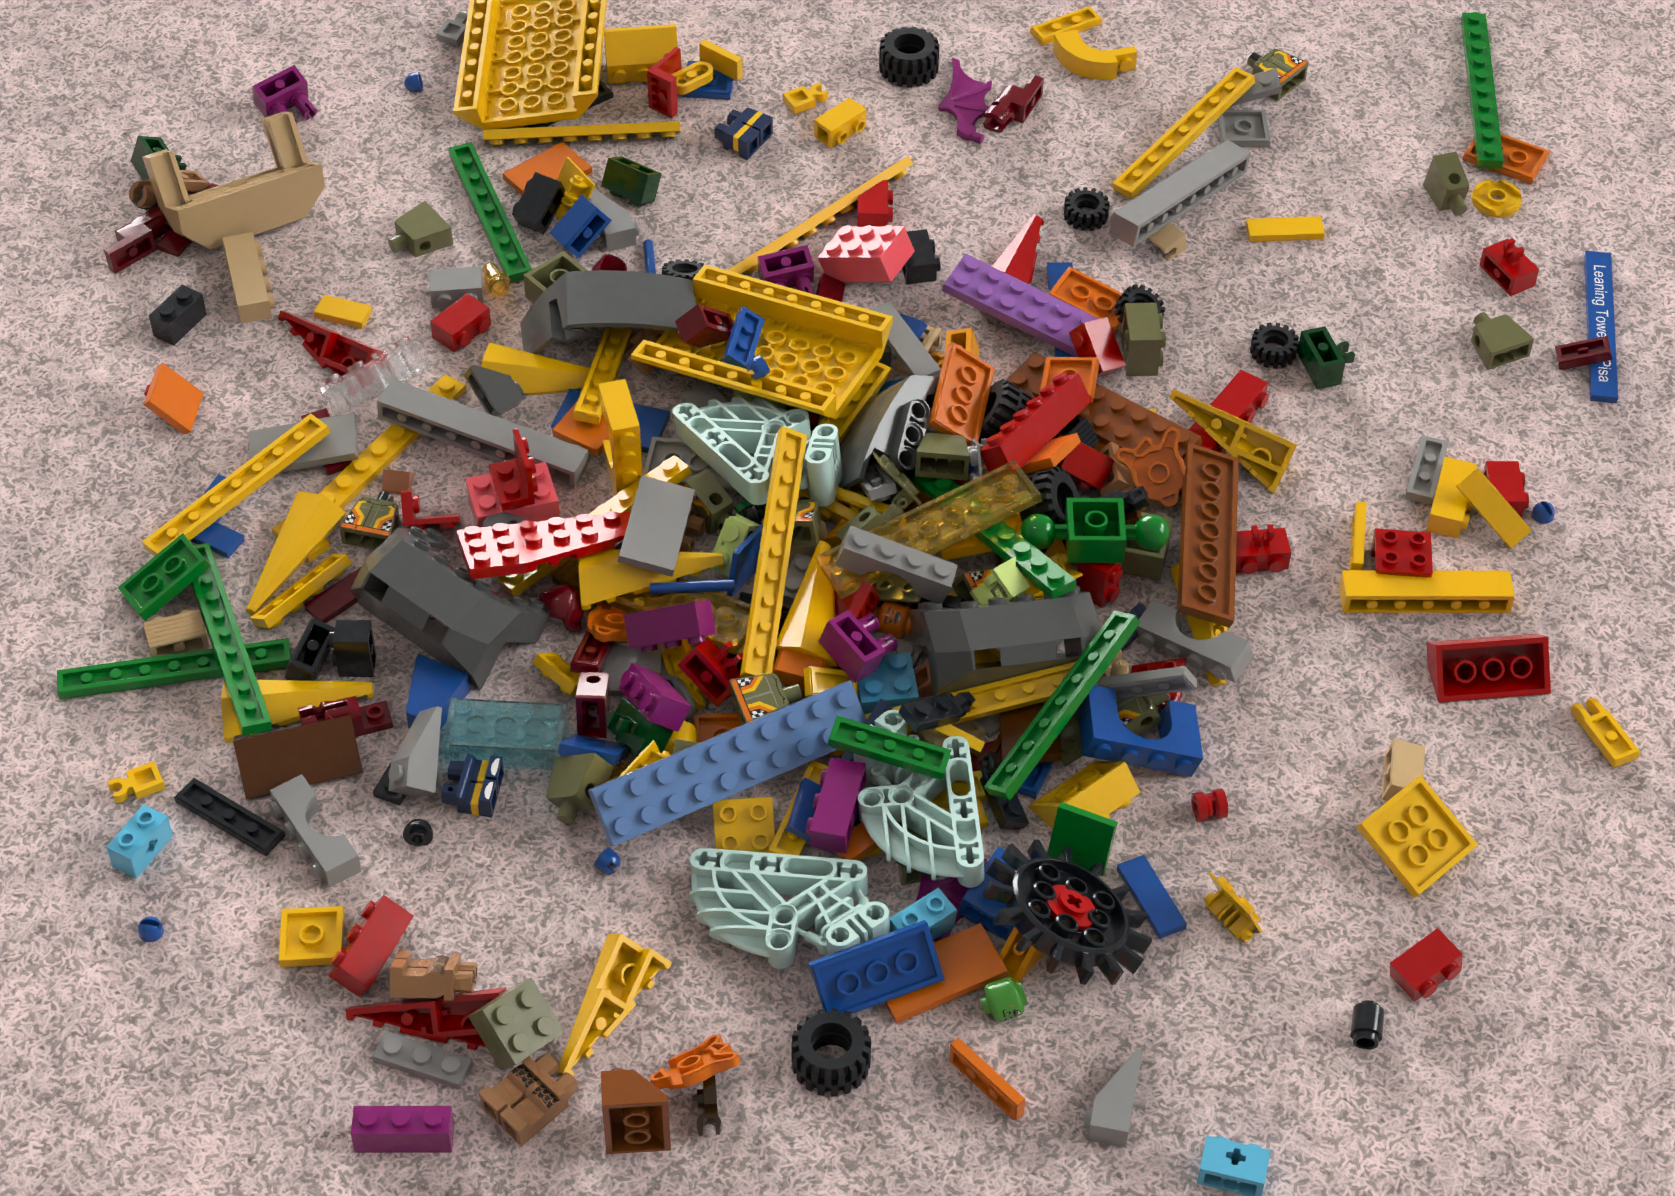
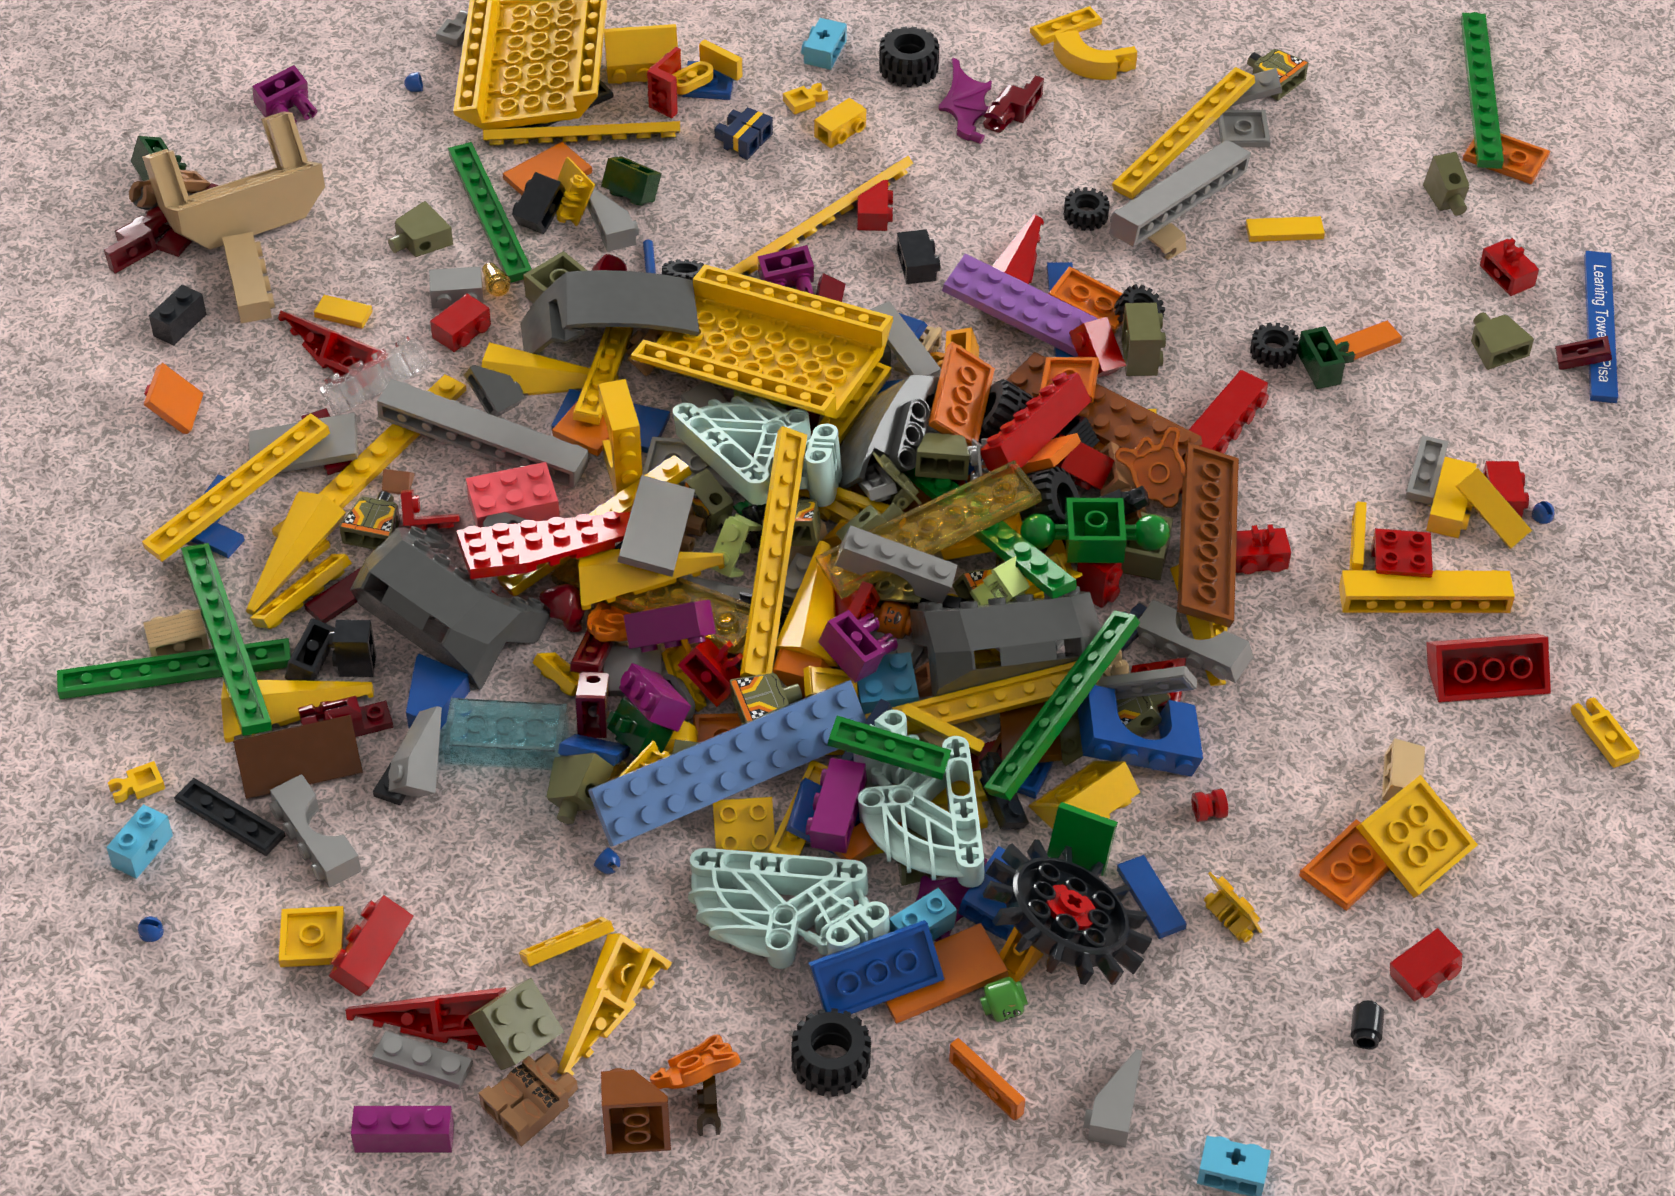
green plate [117,533,211,621] -> none
medium nougat hips [390,950,477,1001] -> none
black plate [403,819,433,846] -> none
dark blue hips [441,754,504,818] -> none
red bracket [489,428,538,511] -> none
blue brick [549,195,612,259] -> none
blue bar [650,580,736,594] -> none
dark red slope [675,304,734,348] -> none
blue plate [722,306,765,369] -> none
blue piece [726,524,763,598] -> none
blue hinge [747,355,770,379] -> none
coral brick [818,225,915,282] -> none
black hinge [898,692,976,733] -> none
yellow wedge [1169,389,1298,493] -> none
yellow tile [1471,179,1522,218] -> none
none -> yellow tile [519,917,614,967]
none -> medium azure brick [801,18,847,70]
none -> orange tile [1299,819,1390,911]
none -> orange tile [1333,320,1402,360]

